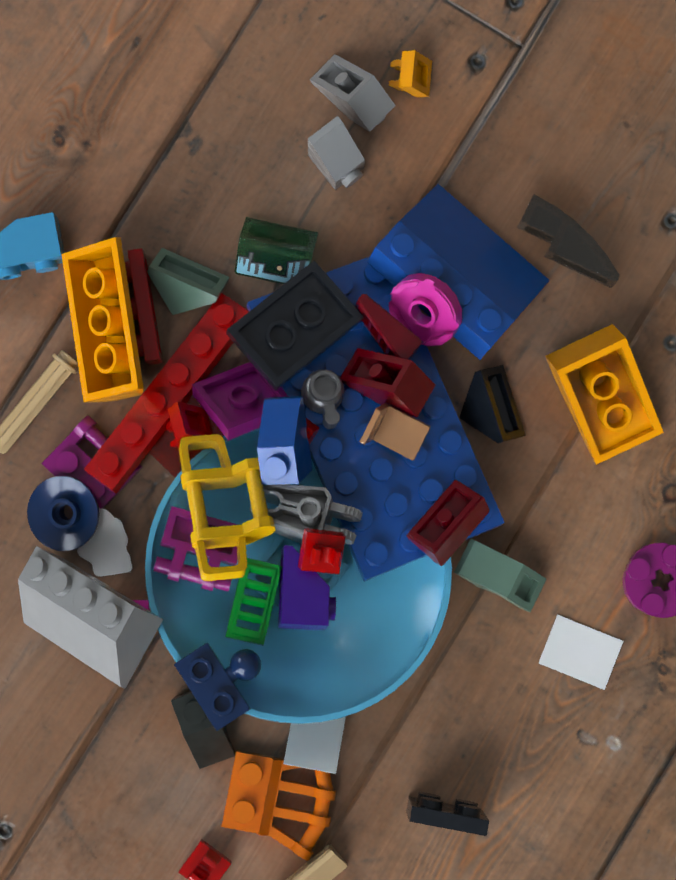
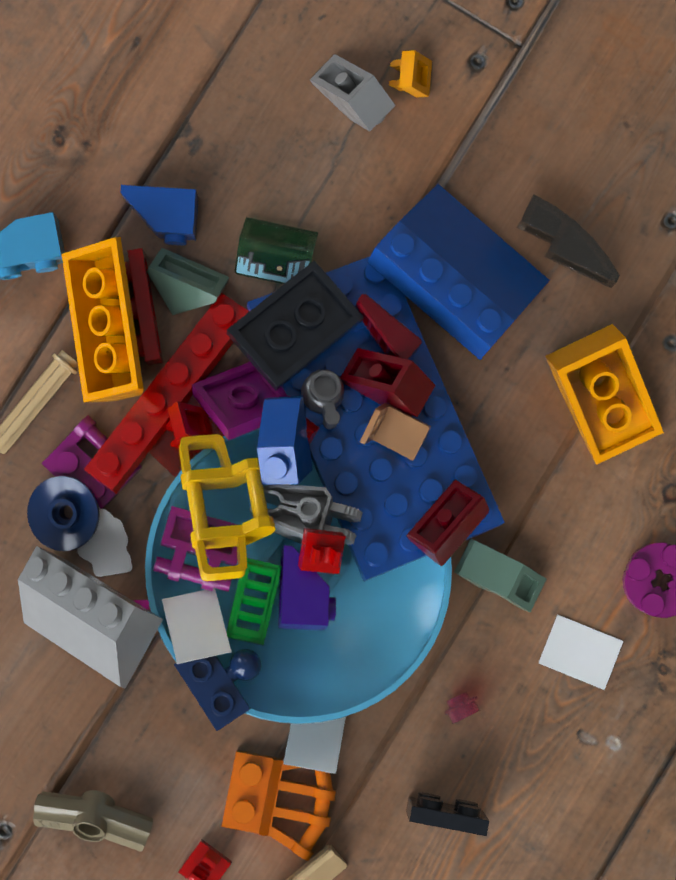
pearl dark grey slope [171,691,235,769] -> none
light grey slope [308,116,365,190] -> none
dark pink tile [389,273,462,347] -> none
black slope [459,365,526,443] -> none
none -> dark tan piece [33,790,153,852]
none -> blue slope [120,185,199,246]
none -> white sticker [162,588,231,664]
none -> clear pink plate [444,692,480,724]

